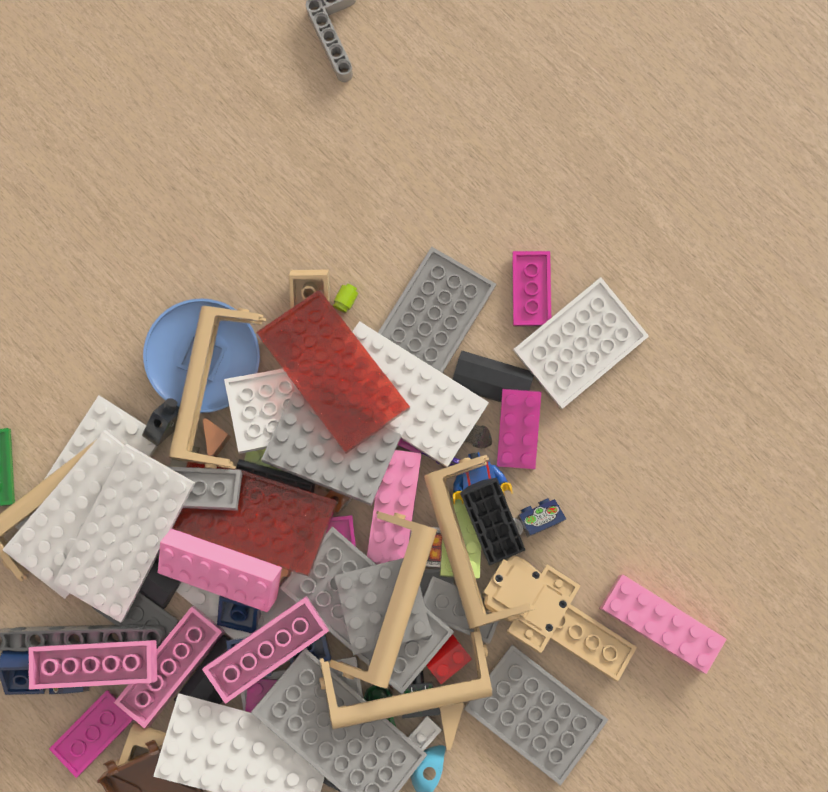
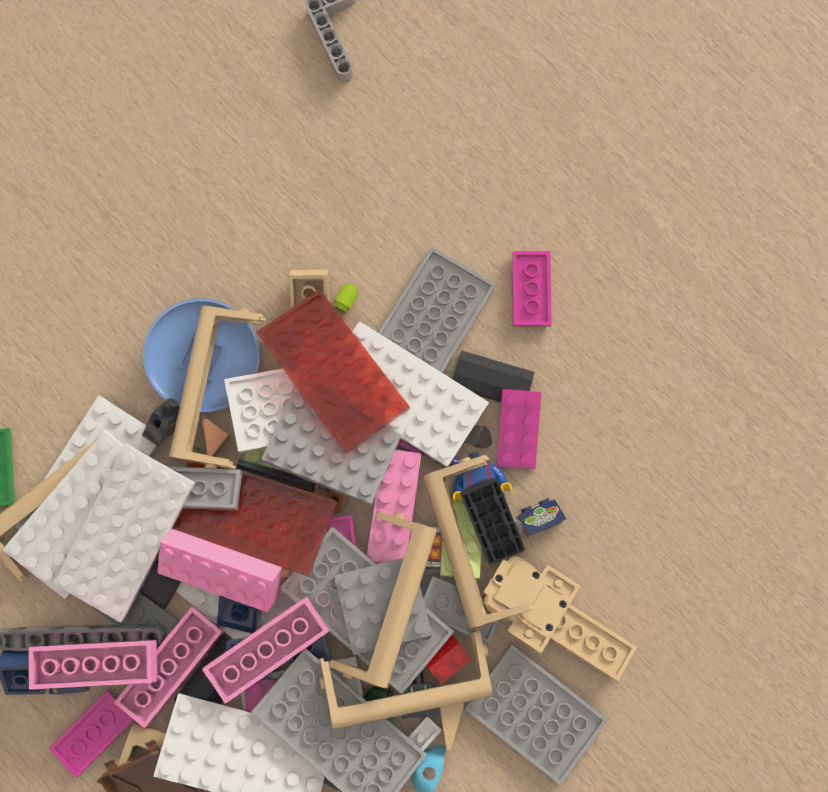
white plate [513,277,649,409] -> none
bright pink brick [599,574,726,674] -> none

